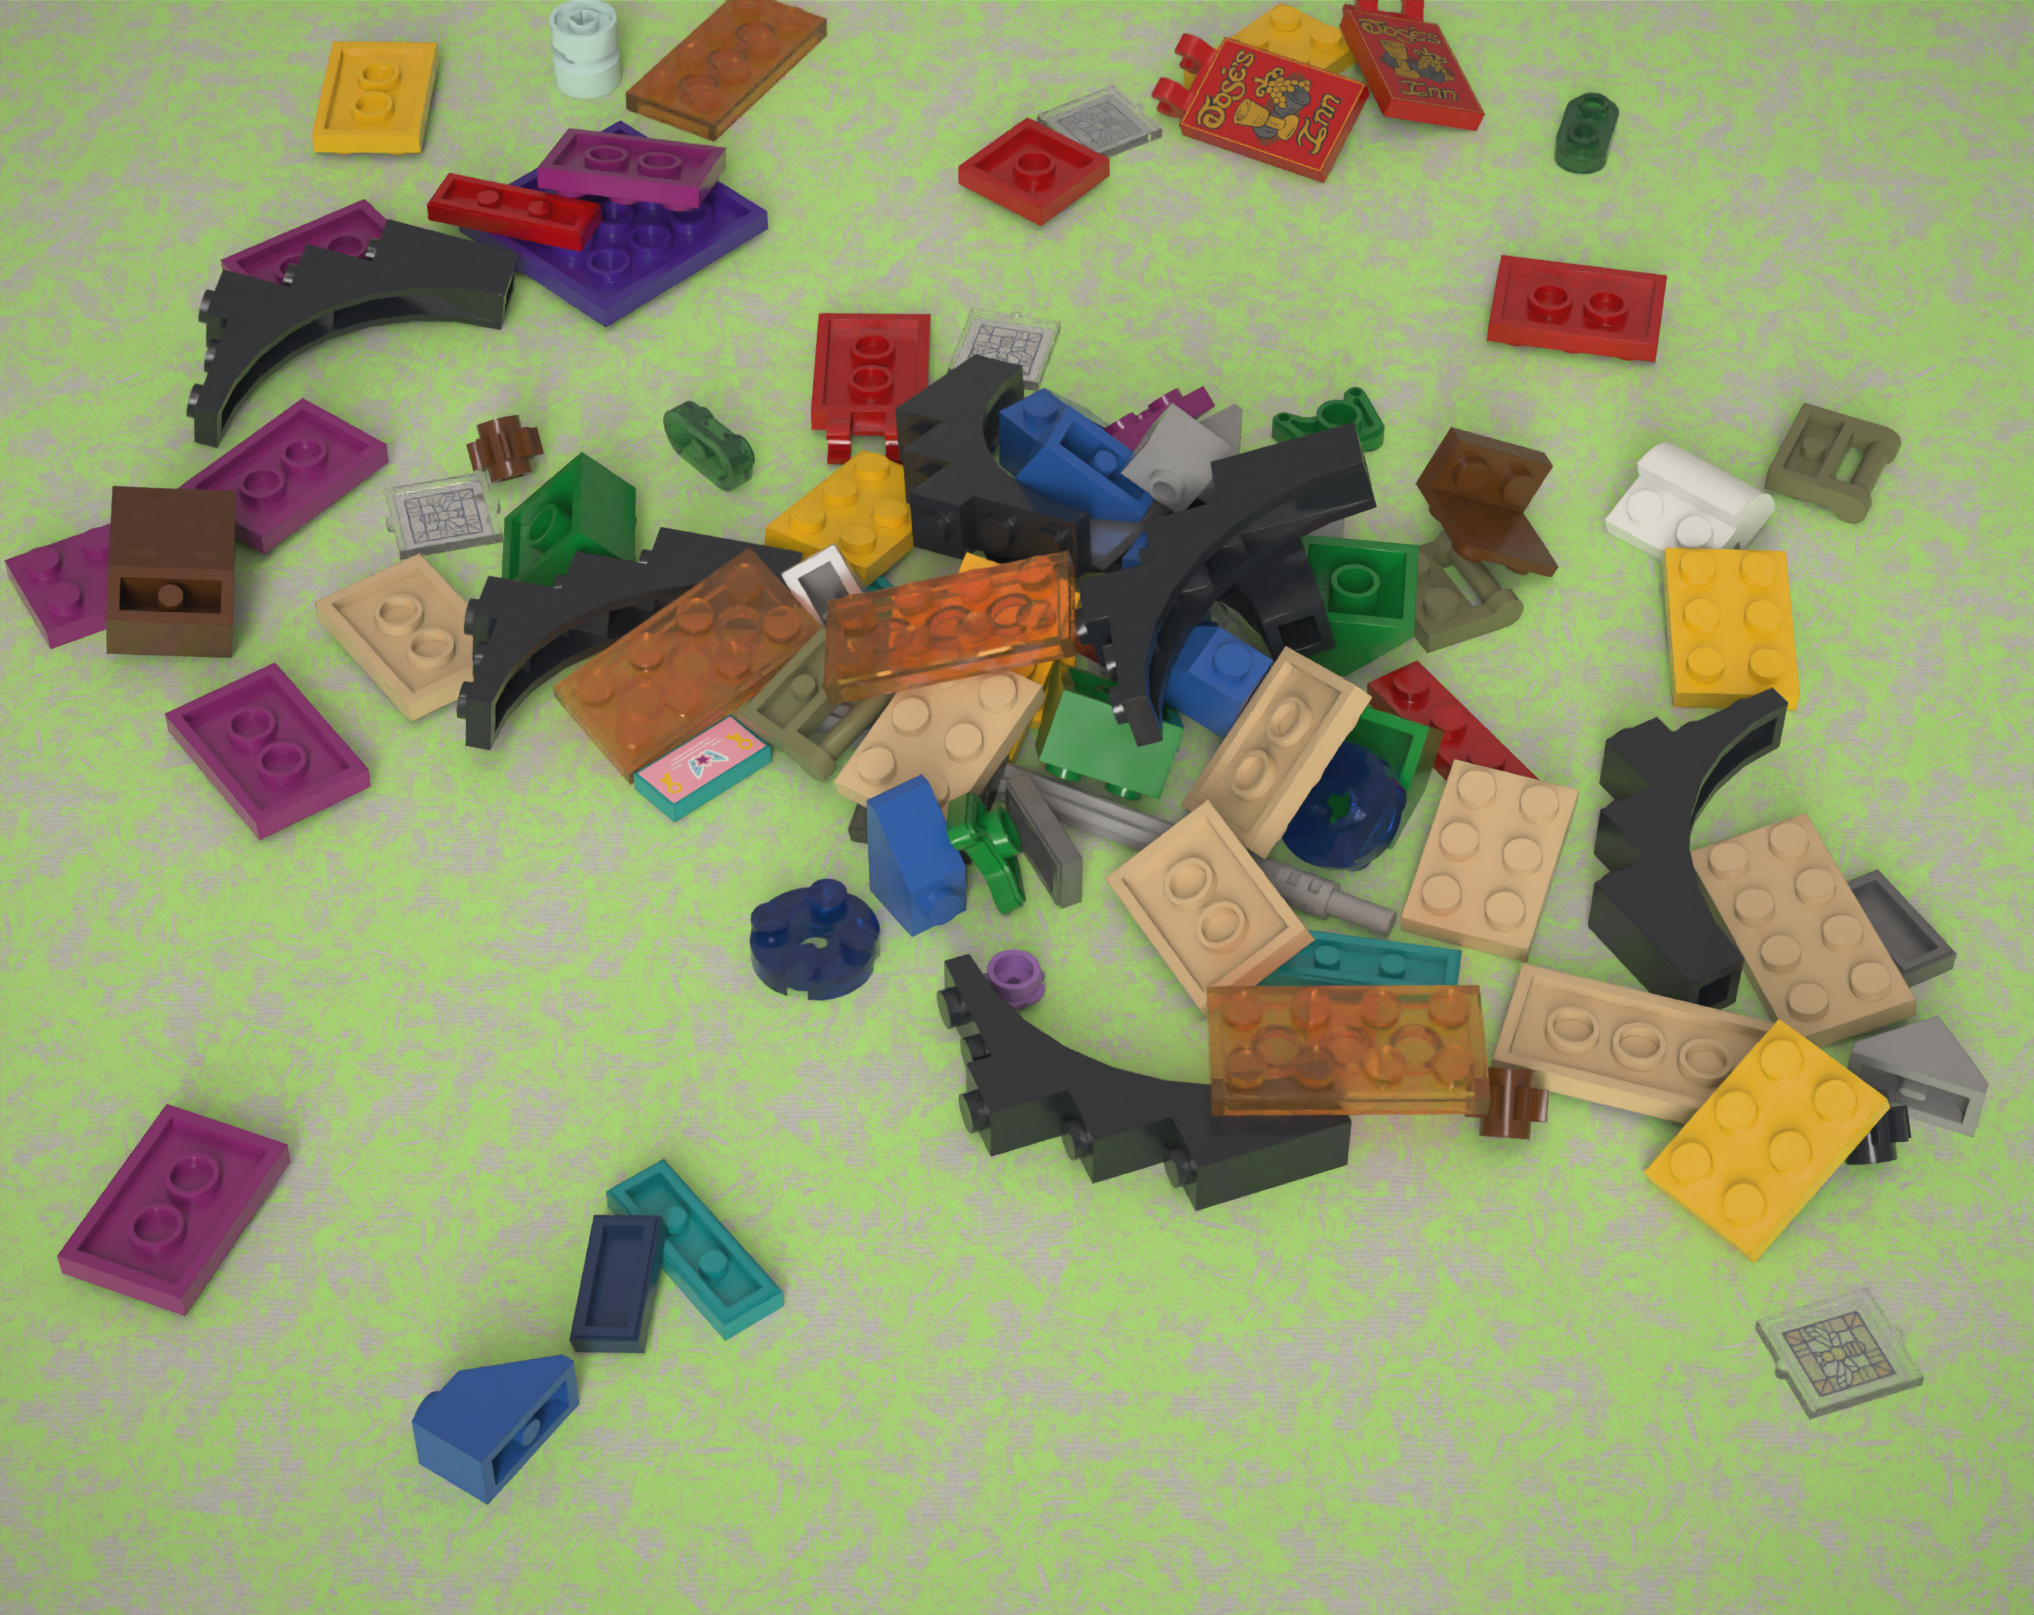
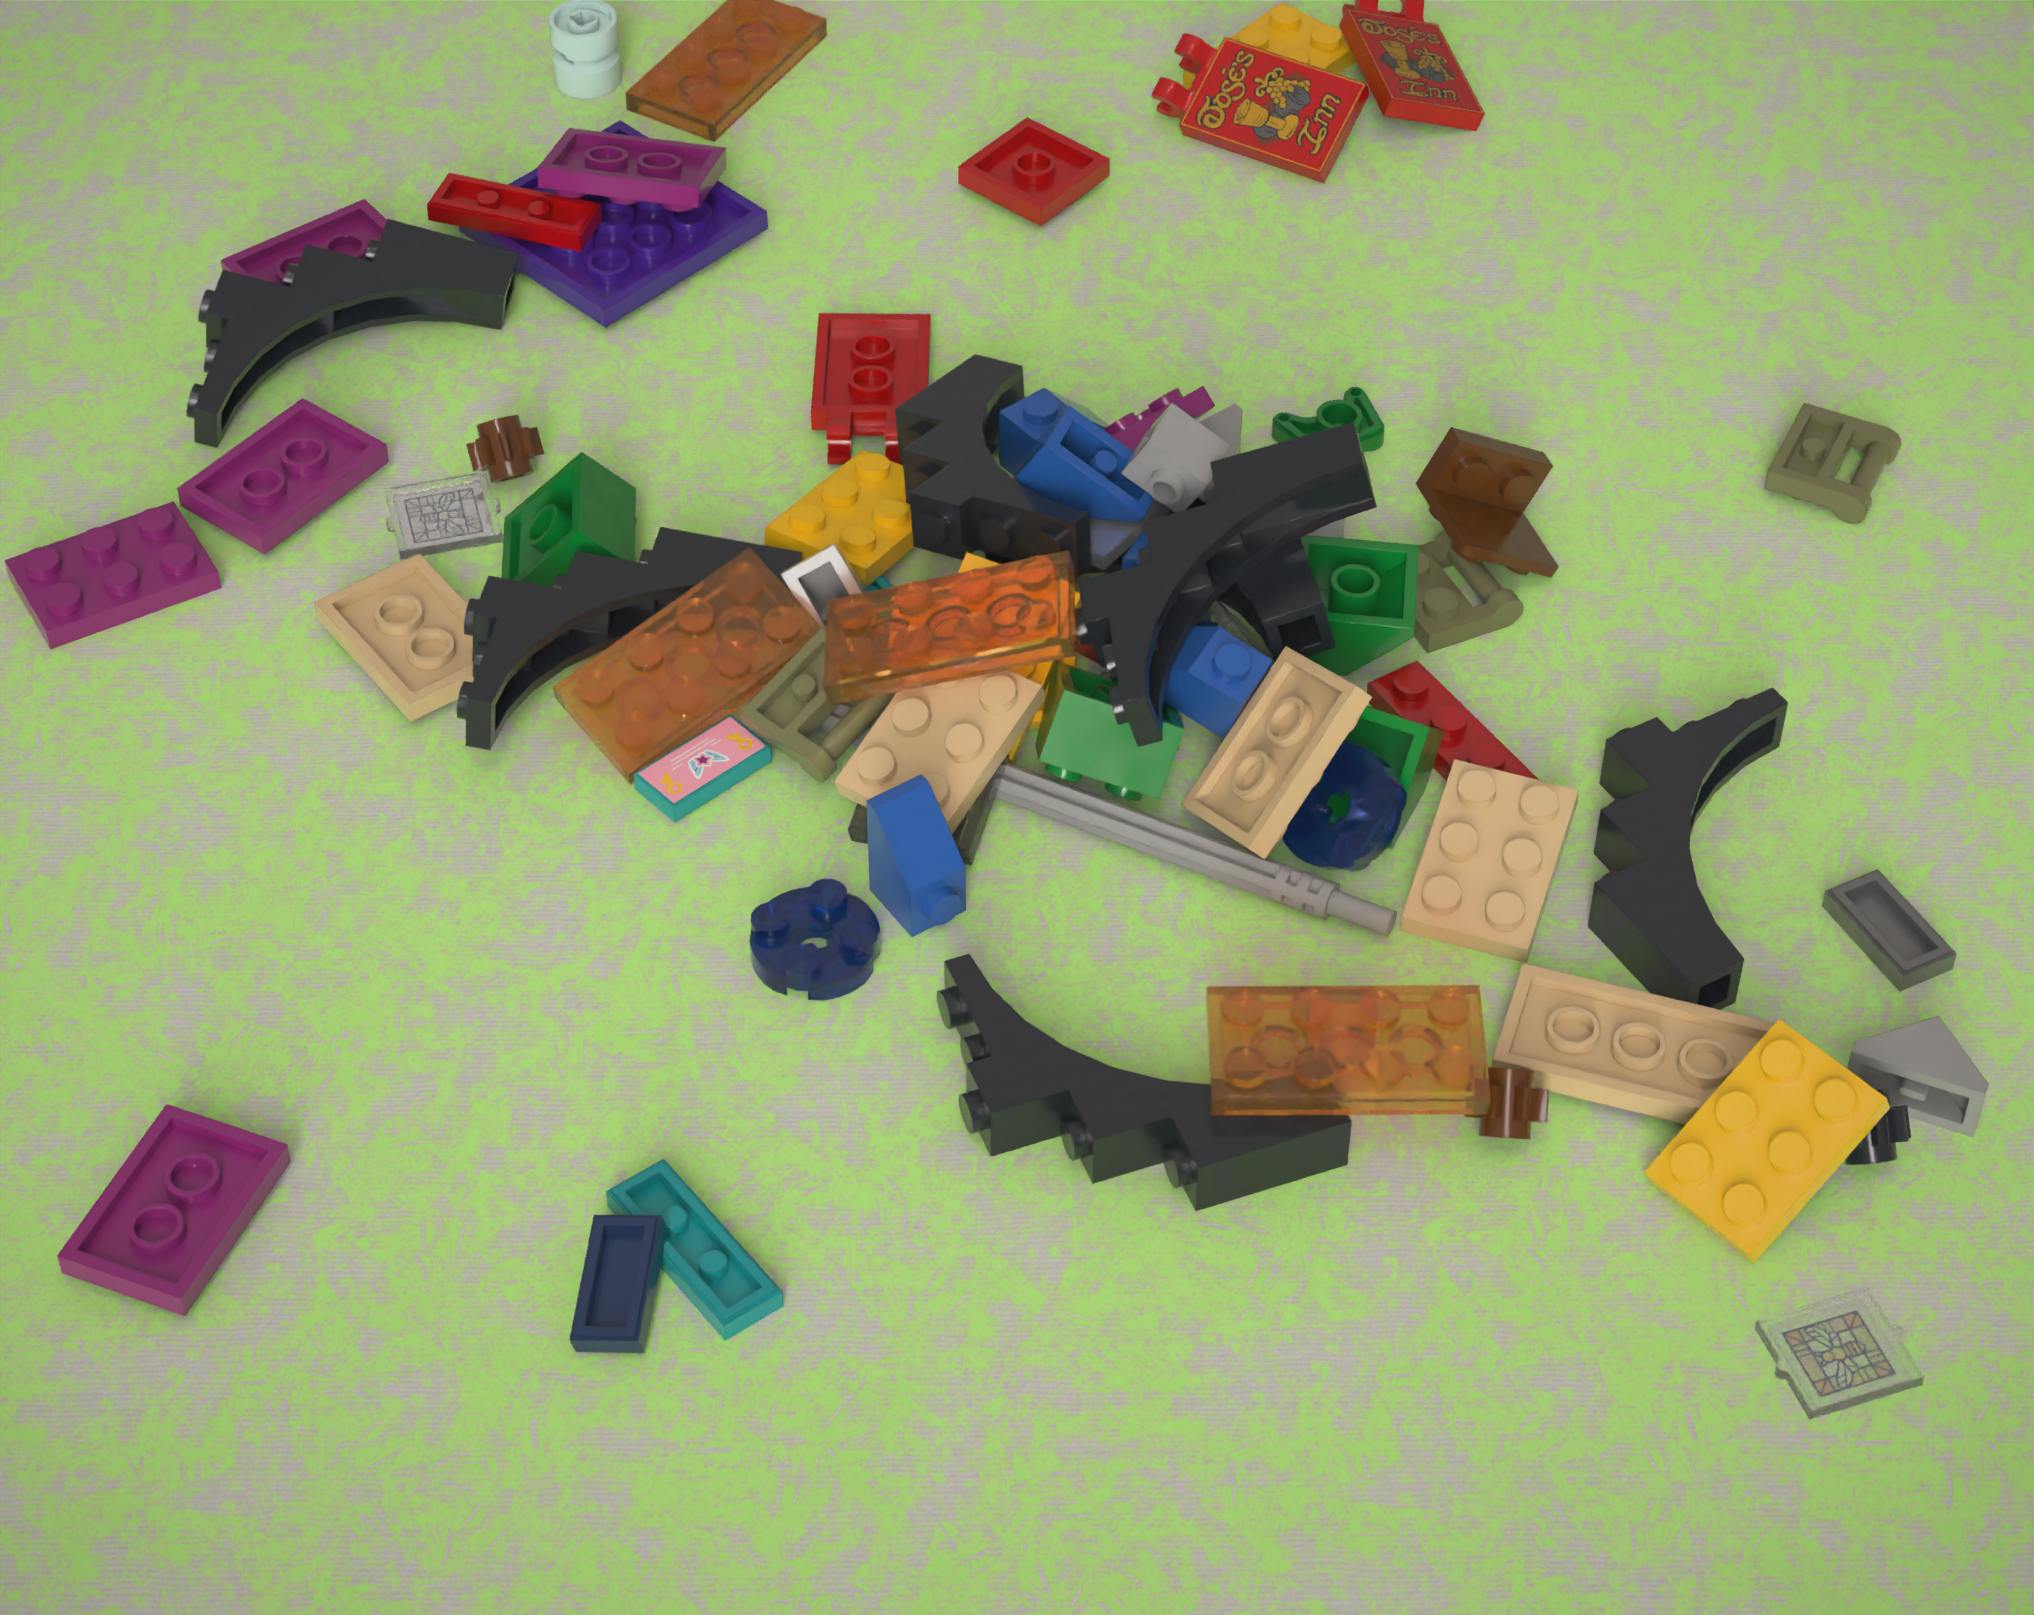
reddish brown slope [106,486,236,658] -> none
magenta plate [165,663,371,840] -> none
yellow plate [312,41,439,155] -> none
blue slope [412,1354,579,1505] -> none
clear green plate [663,401,755,492] -> none
green piece [946,792,1026,915] -> none
clear piece [947,308,1061,391] -> none
medium lavender plate [983,949,1046,1010] -> none
flat silver tile [1006,773,1082,909] -> none
clear piece [1037,85,1162,158] -> none
tan plate [1105,800,1315,1020] -> none
teal tile [1256,930,1462,1014] -> none
red plate [1487,255,1667,362] -> none
clear green plate [1554,92,1619,174] -> none
white brick [1605,442,1775,561] -> none
yellow plate [1662,548,1800,711] -> none
tan plate [1690,813,1916,1048] -> none

